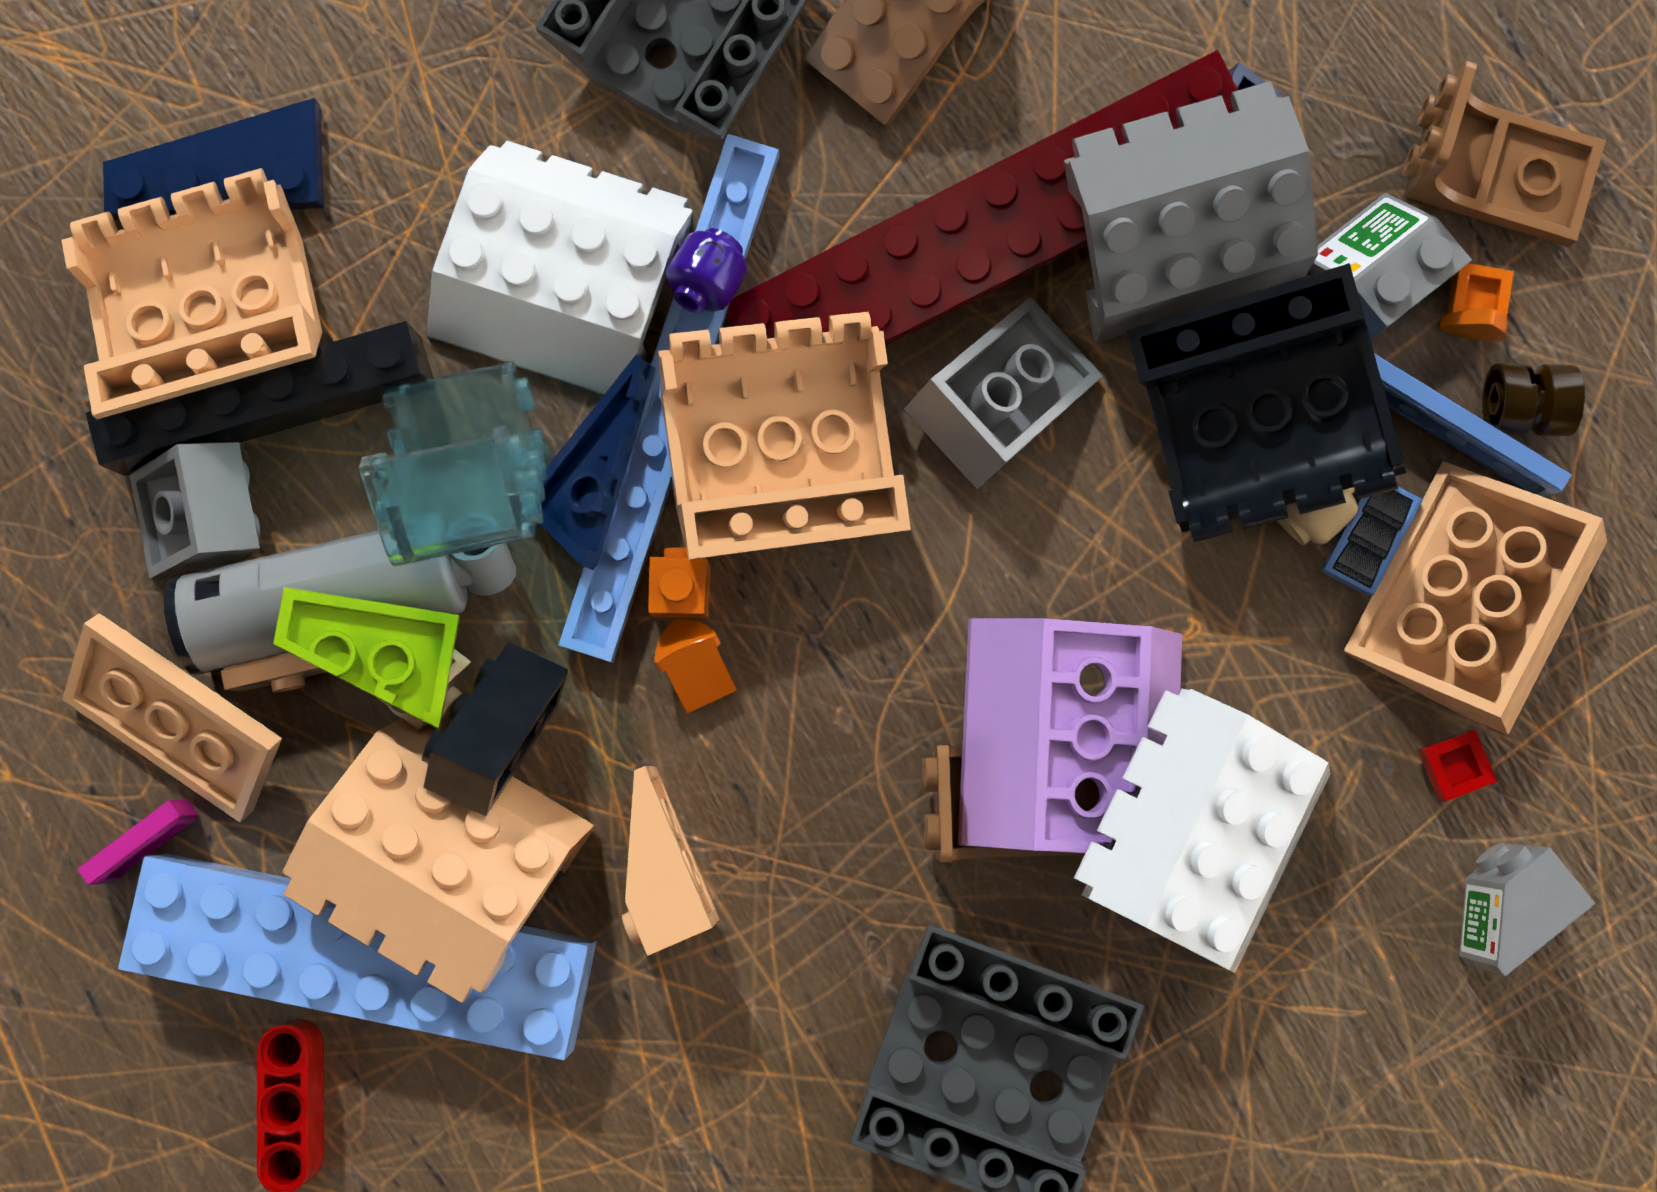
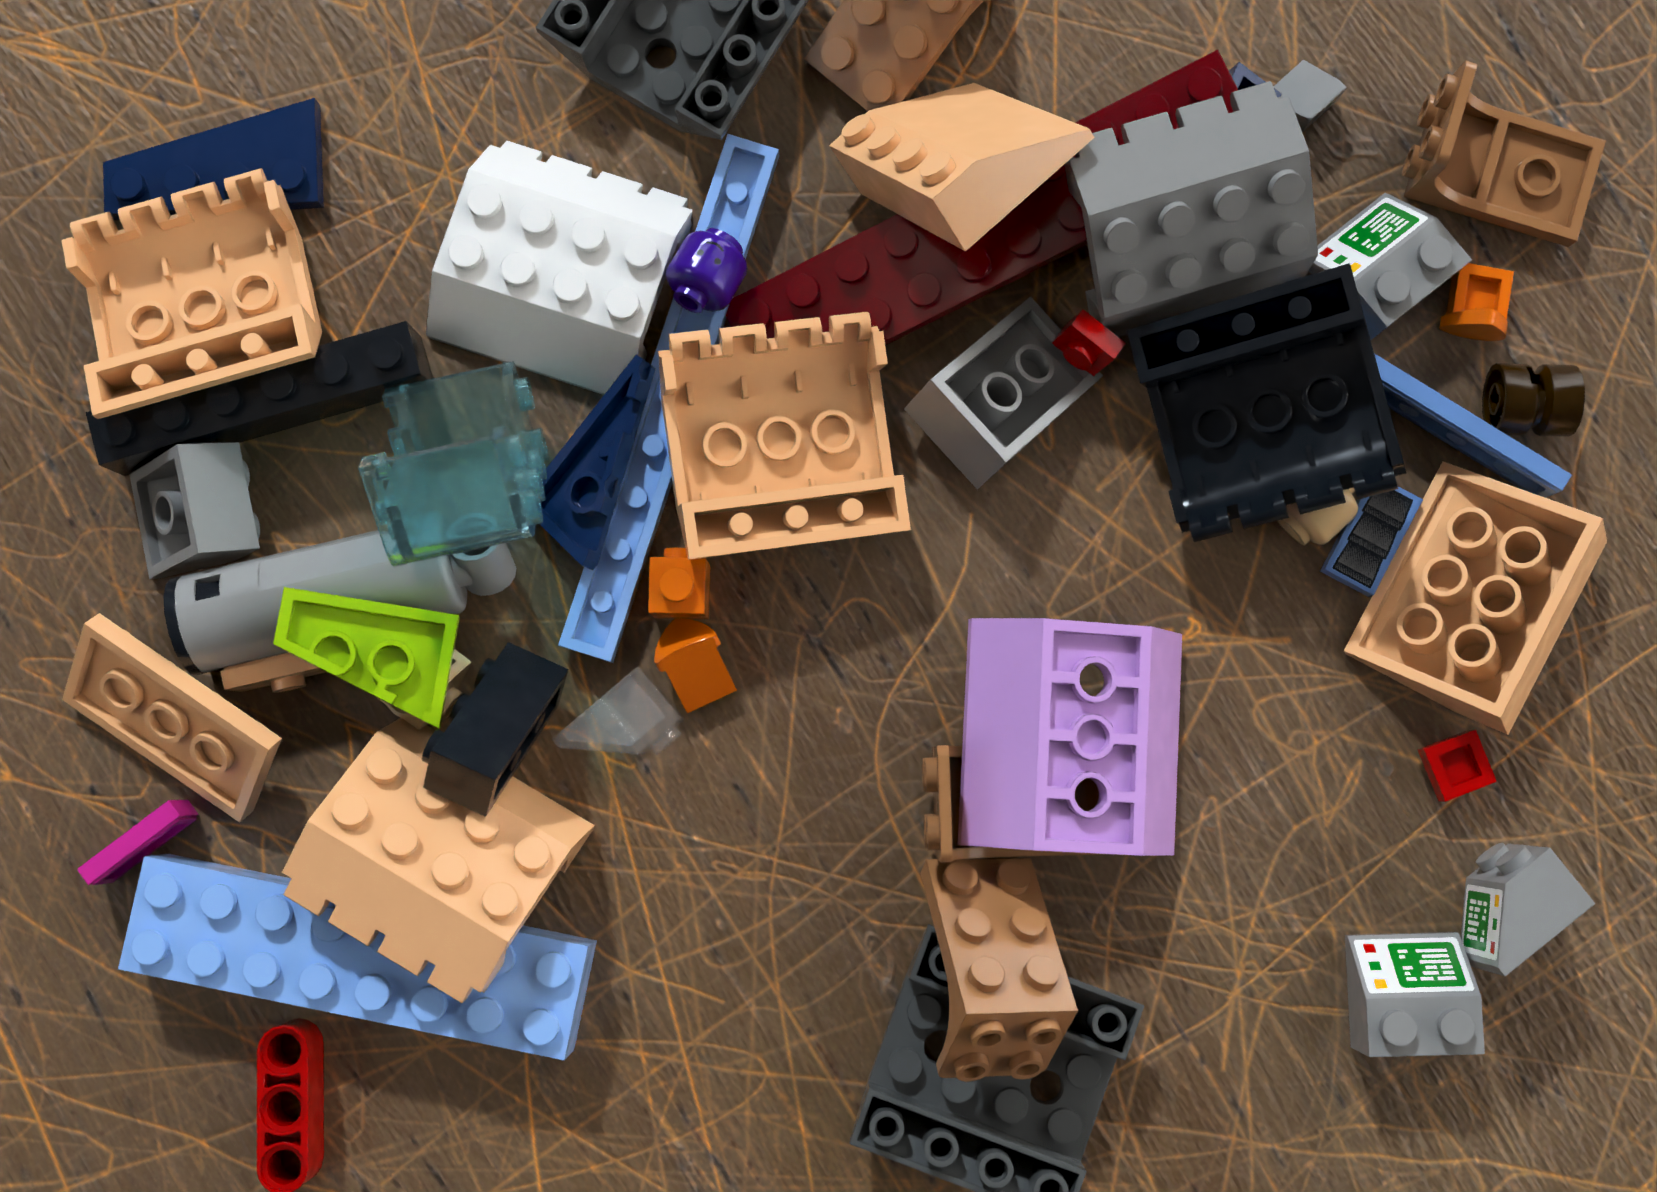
light nougat slope [622,766,720,956] -> none
white slope [1074,688,1330,973] -> none
none -> clear slope [552,666,685,756]
none -> light nougat slope [829,83,1094,251]
none -> medium nougat bracket [921,858,1078,1082]
none -> red plate [1052,309,1126,377]
none -> light grey slope [1273,60,1347,133]
none -> light grey slope [1345,932,1485,1057]

